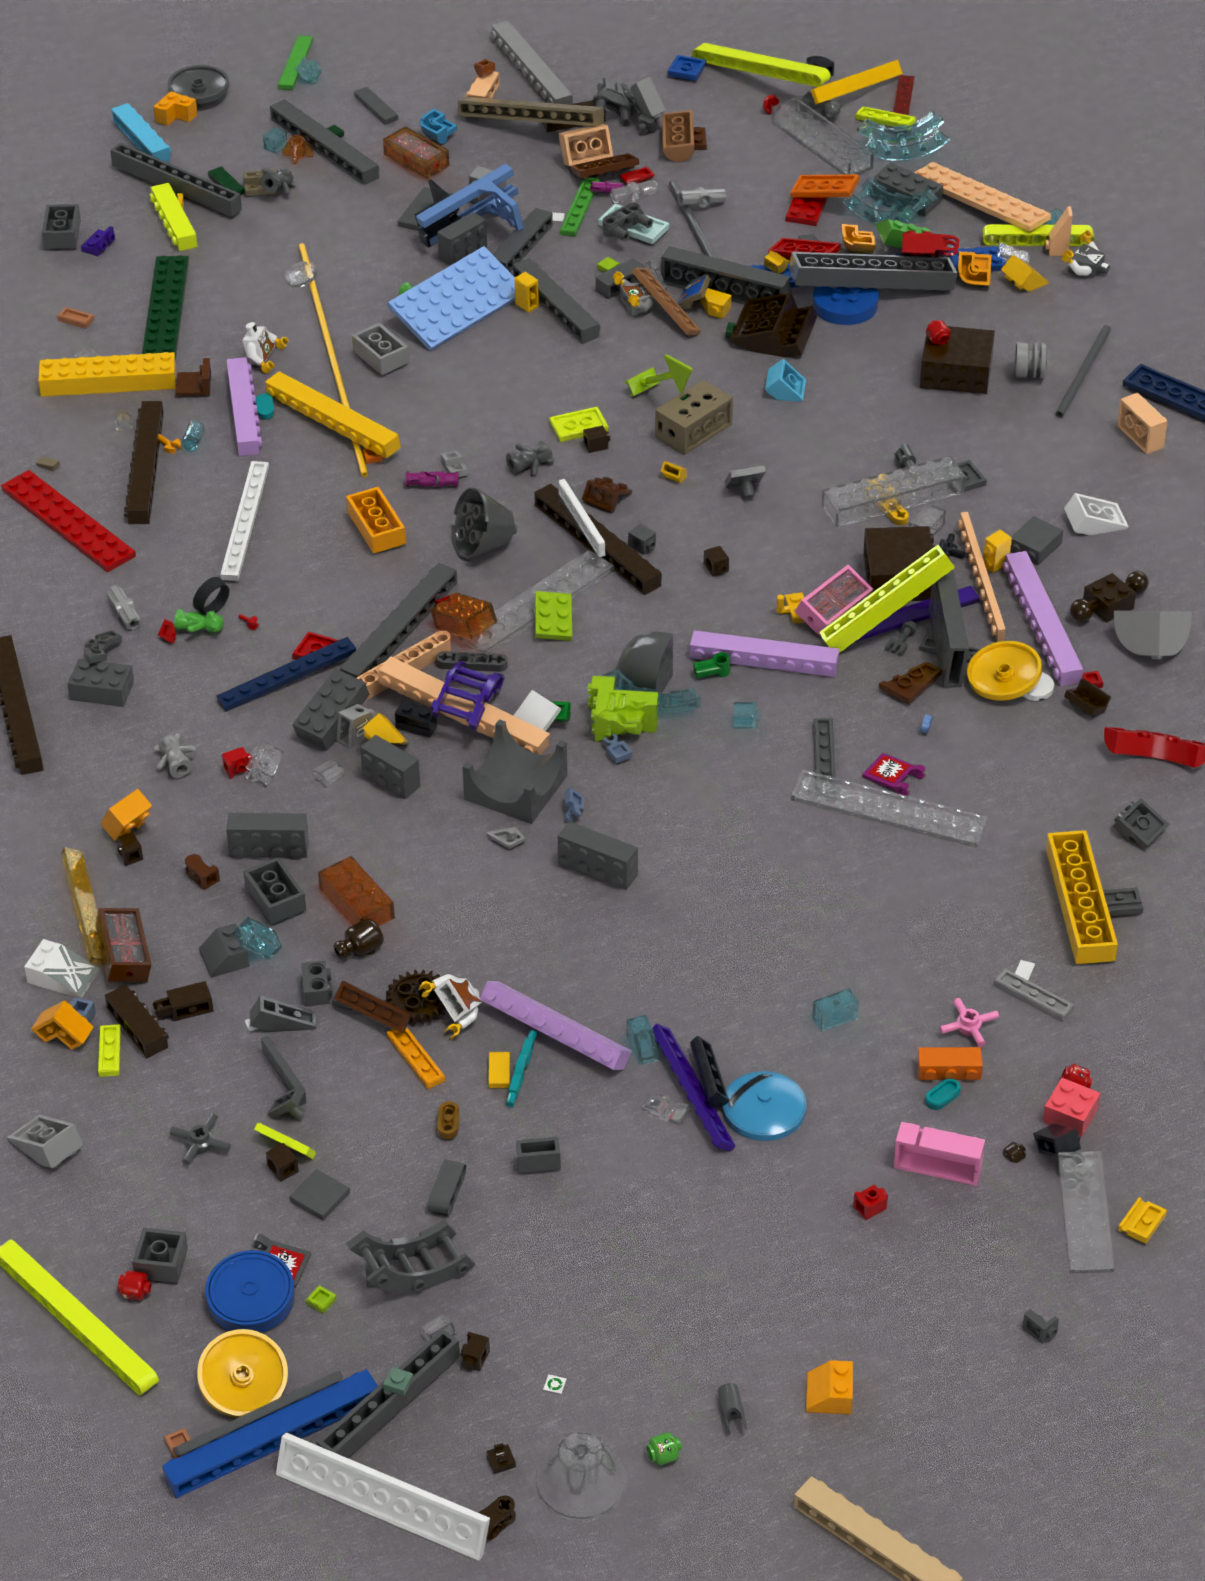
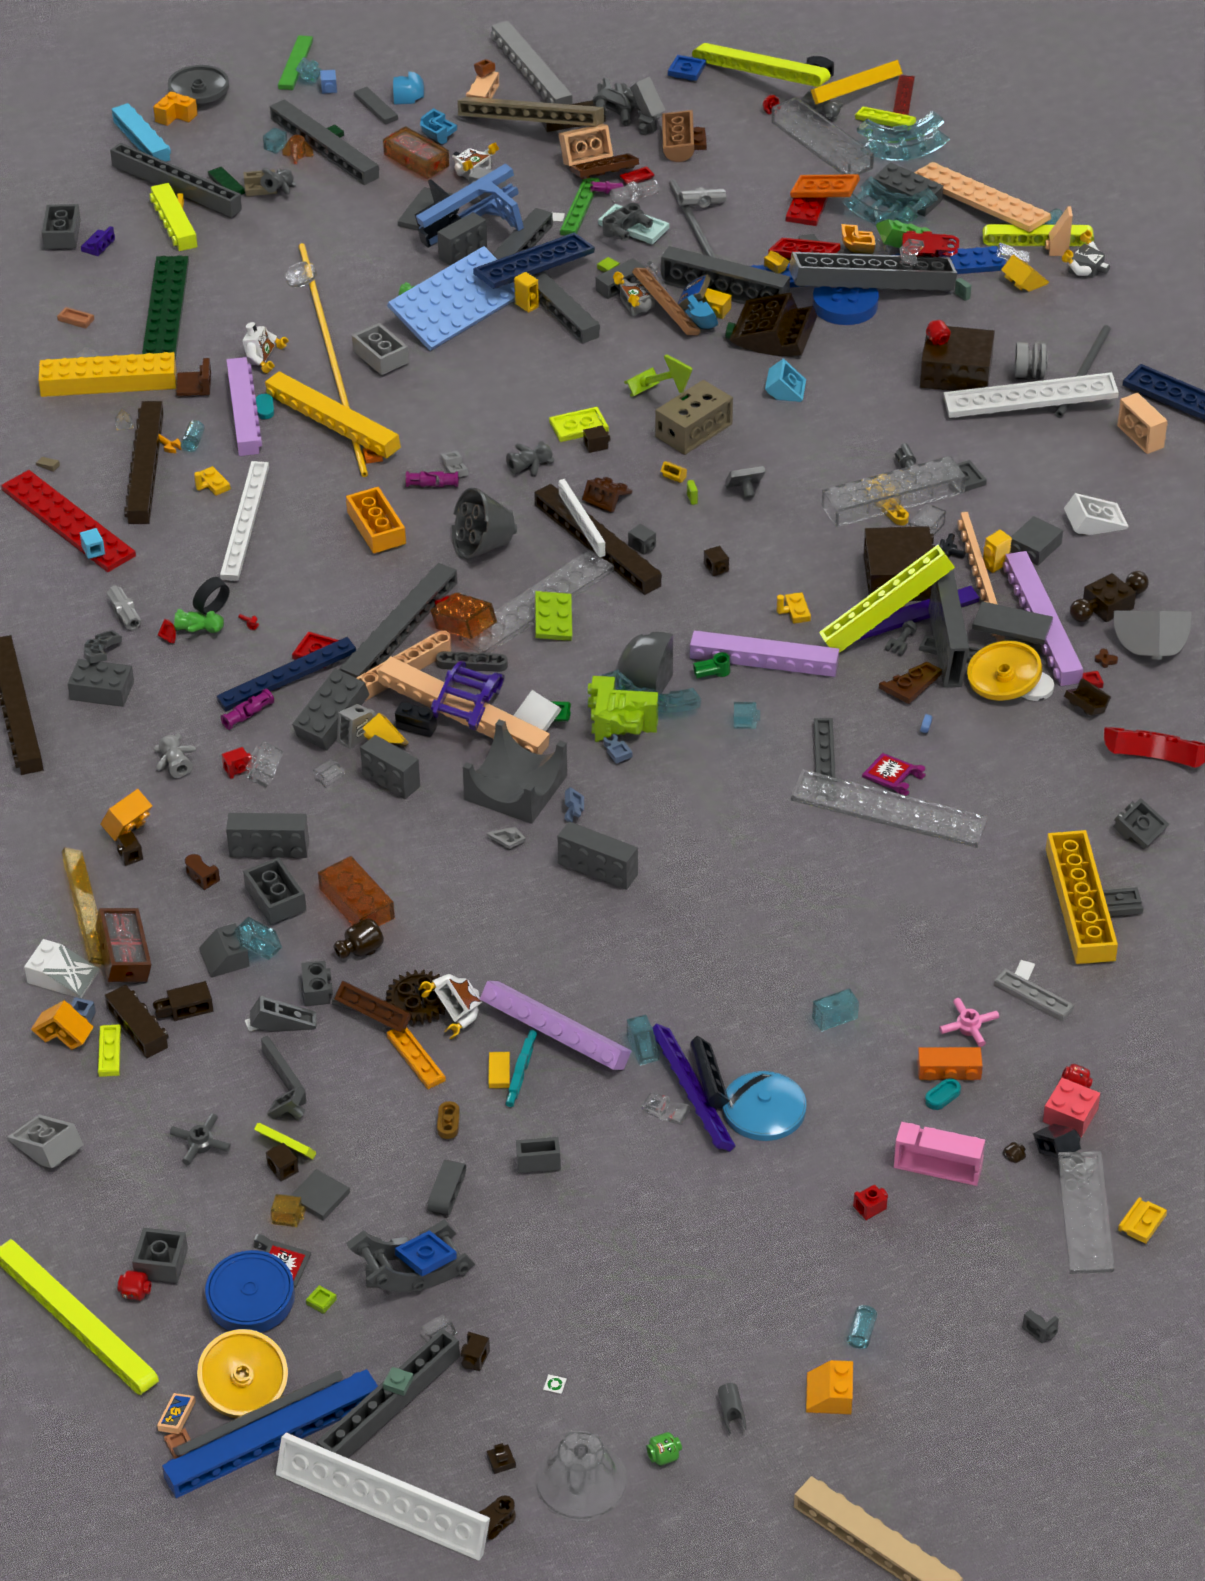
brick [795,565,873,637] -> none
light orange brick [958,251,992,286] -> none
none -> medium azure brick [80,528,105,559]
none -> tile [157,1393,196,1434]
none -> yellow plate [194,466,231,496]
none -> magenta piece [220,689,274,730]
none -> clear yellow brick [271,1194,305,1227]
none -> medium blue brick [320,70,337,94]
none -> dark azure brick [393,71,424,104]
none -> blue plate [395,1230,457,1276]
none -> torso [452,142,499,180]
none -> dark blue plate [473,232,595,289]
none -> dark azure brick [685,294,718,329]
none -> lime tile [687,480,698,505]
none -> clear light blue piece [847,1305,877,1349]
none -> clear bracket [900,239,924,265]
none -> white plate [944,372,1119,418]
none -> sand green plate [955,278,972,301]
none -> dark grey tile [972,601,1053,645]
none -> reddish brown piece [1095,648,1118,668]

